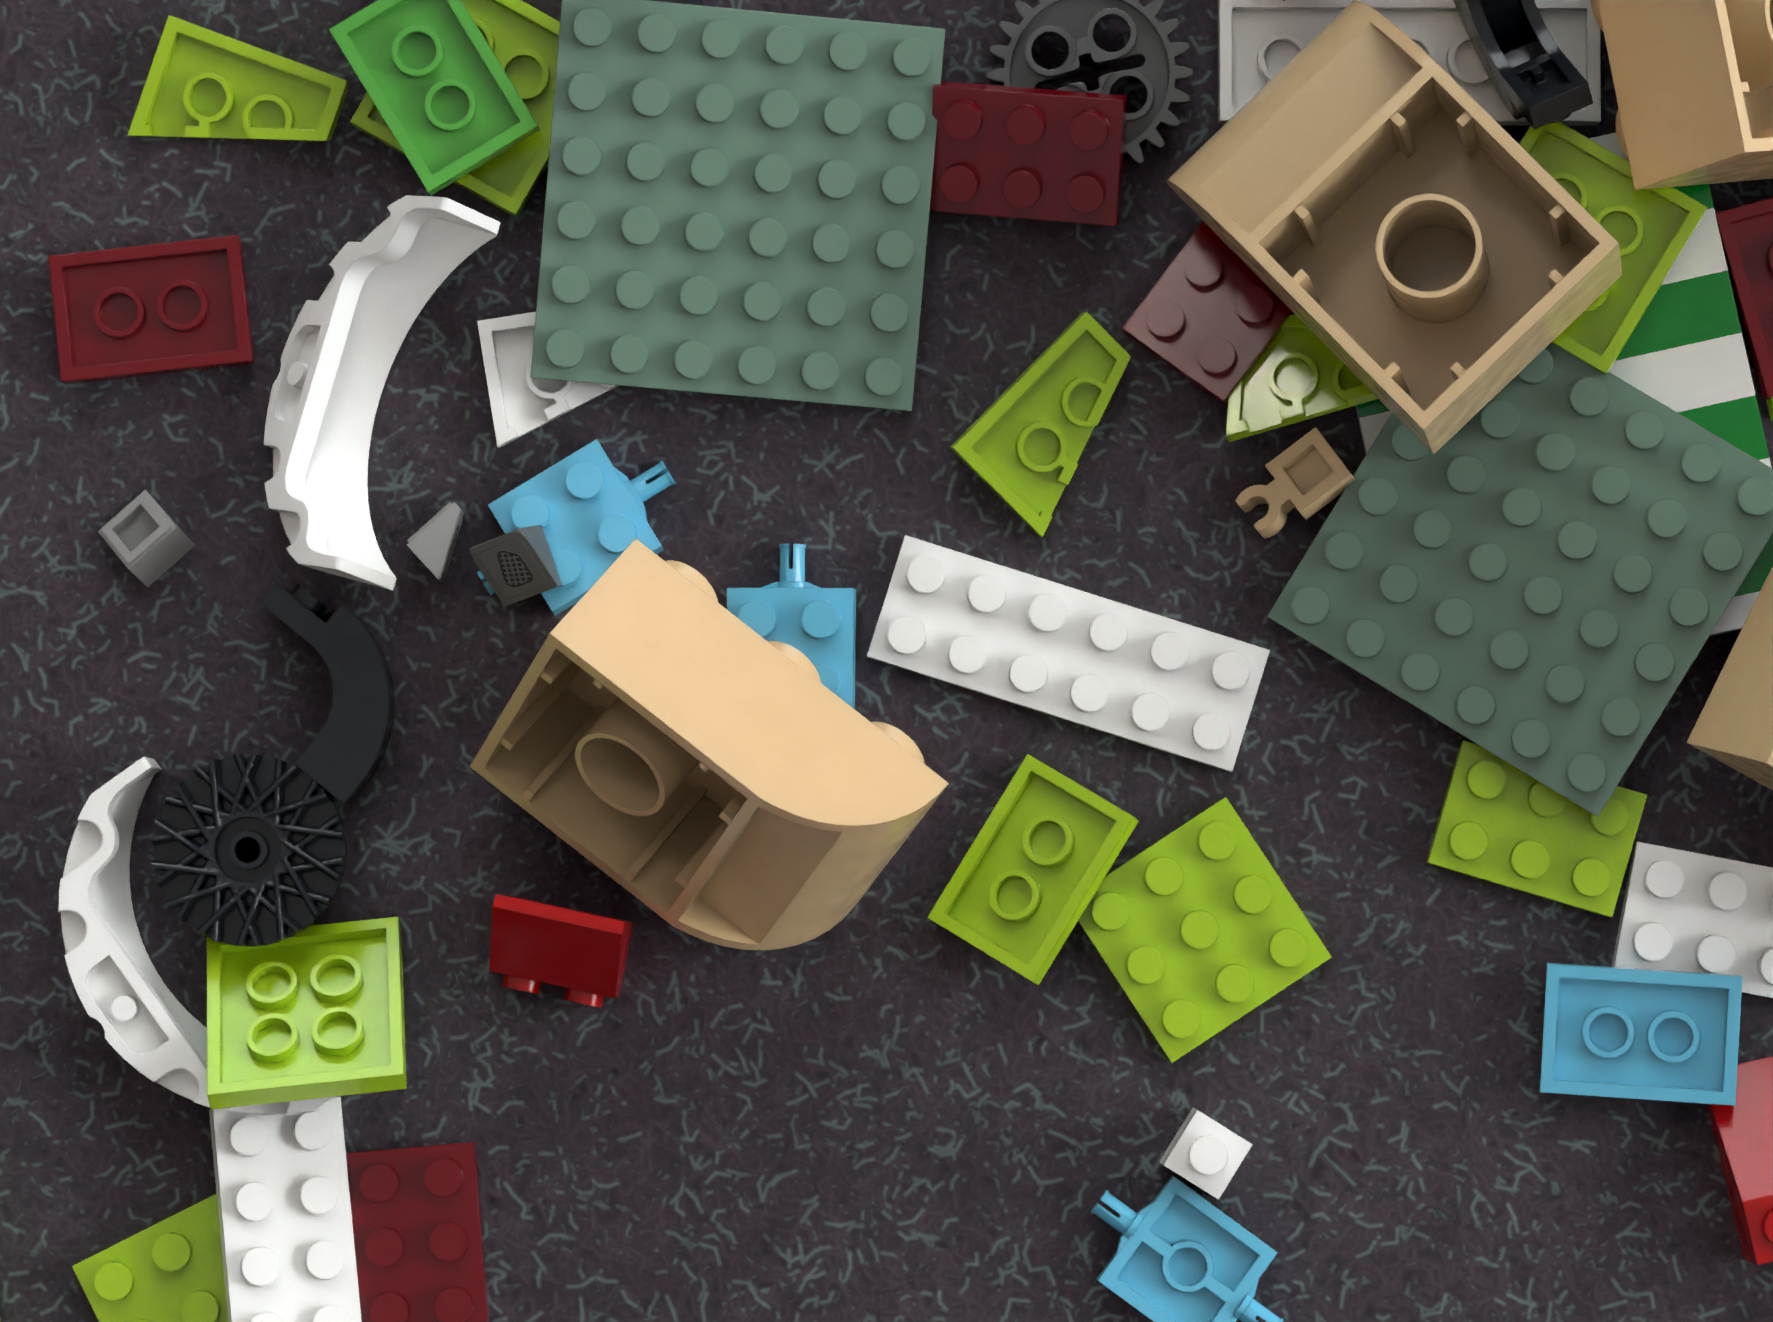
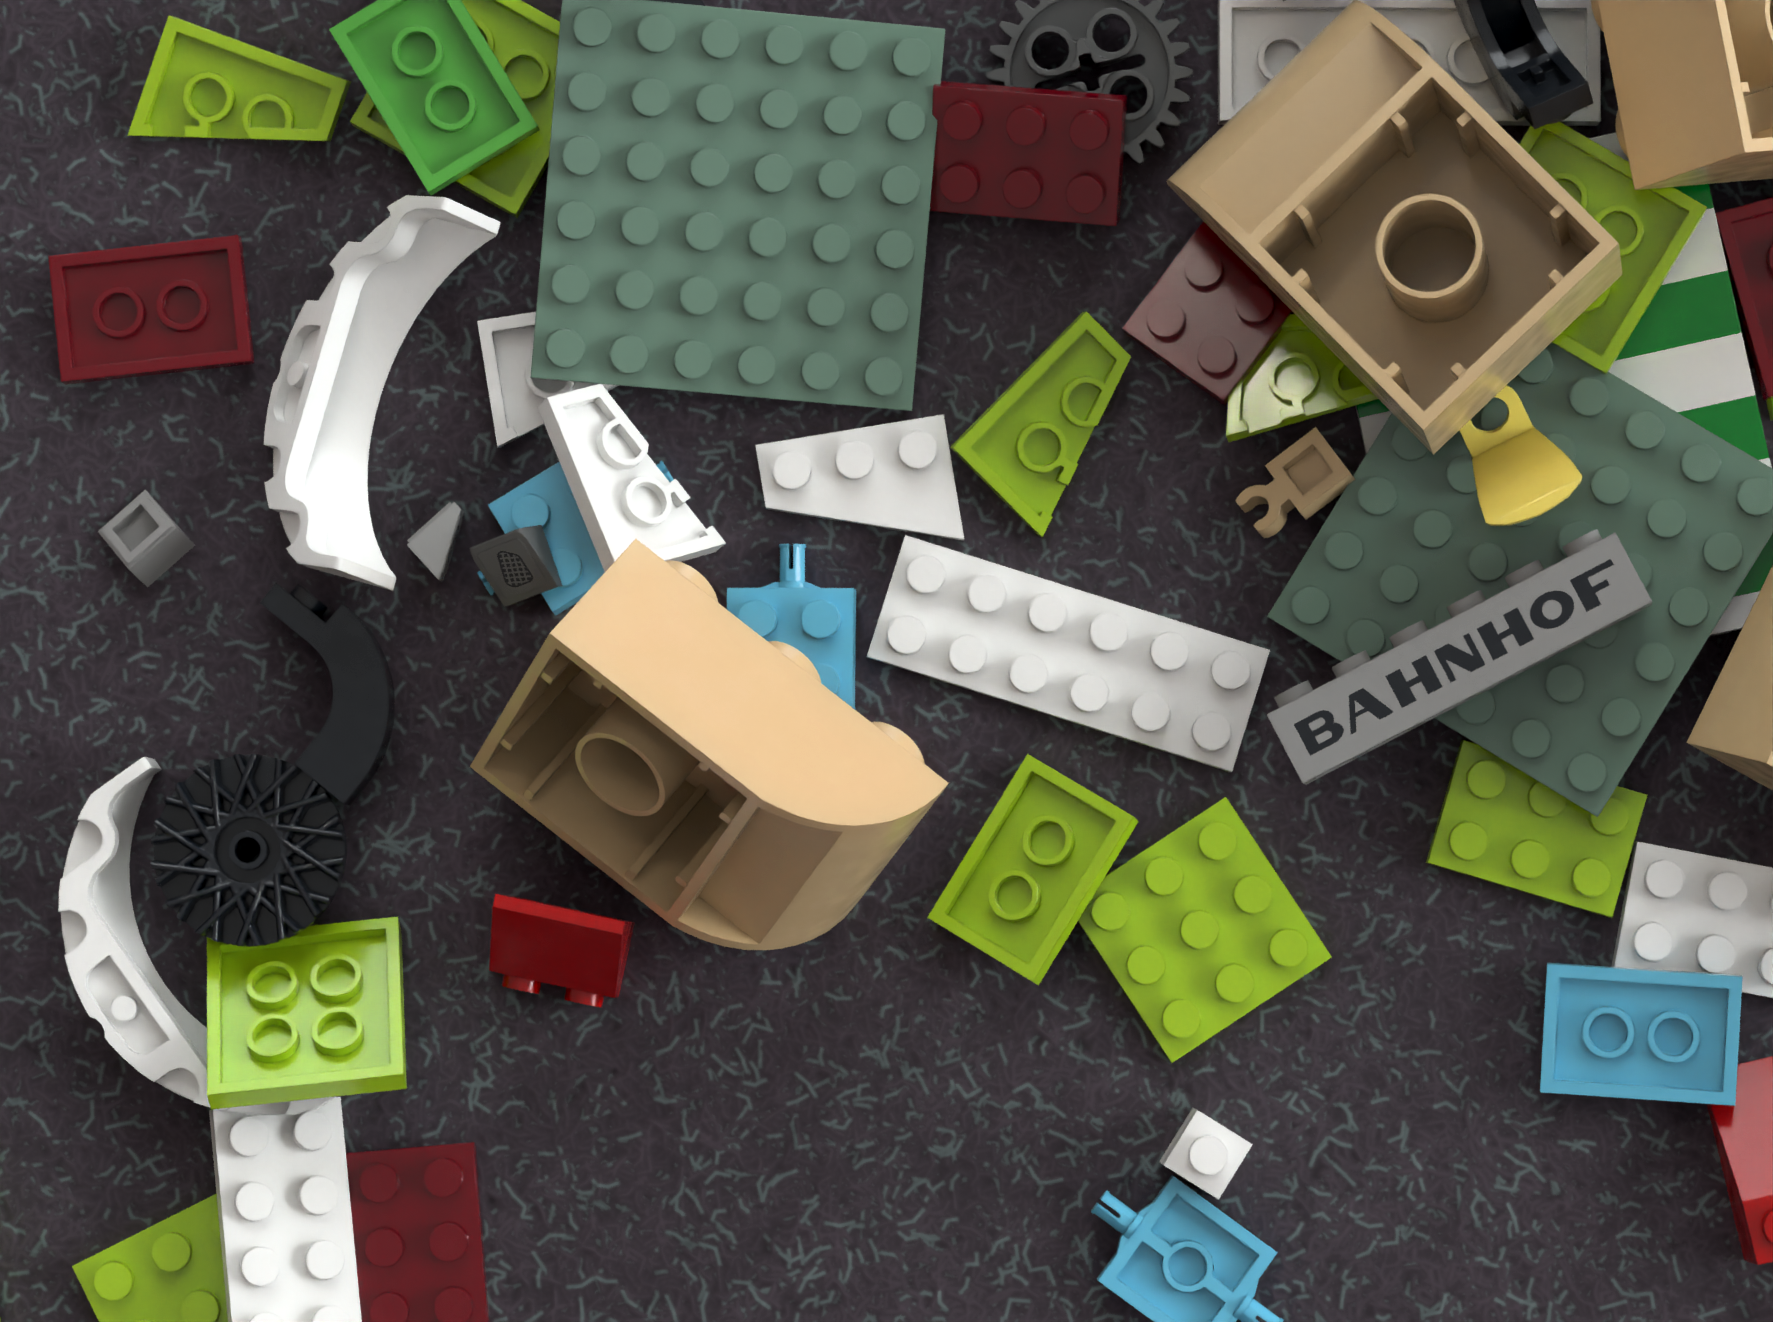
none -> white wing [537,384,726,572]
none -> white wing [755,414,964,541]
none -> light grey brick [1267,529,1652,785]
none -> light yellow piece [1459,385,1582,526]

